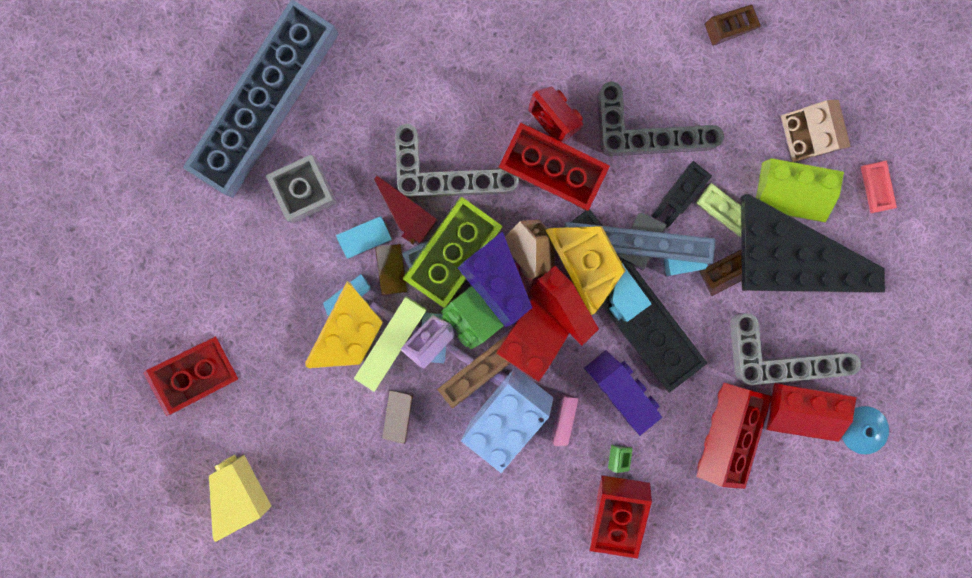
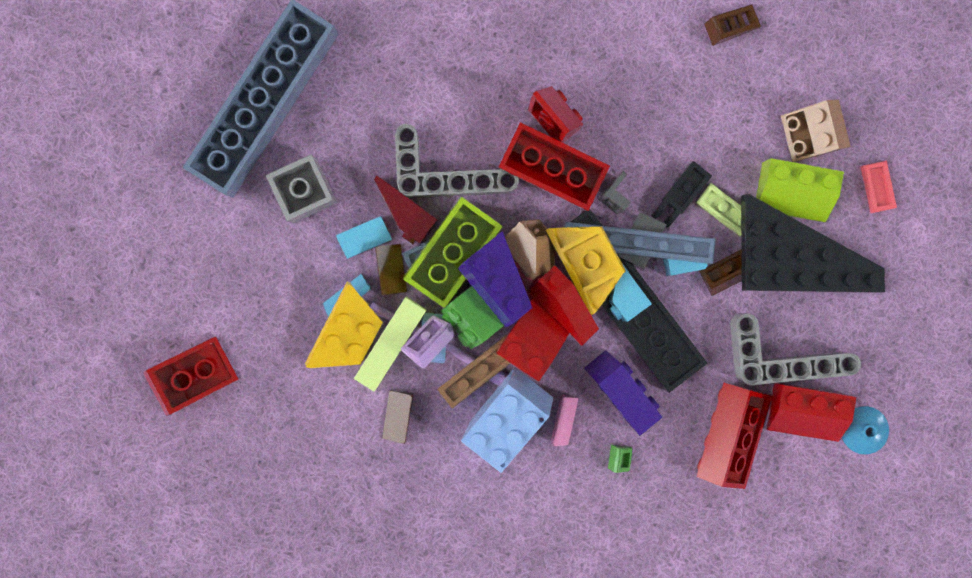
light yellow slope [209,455,271,542] -> none
red slope [590,475,652,559] -> none
dark grey beam [597,81,724,156] -> none
none -> dark grey panel [598,171,631,214]

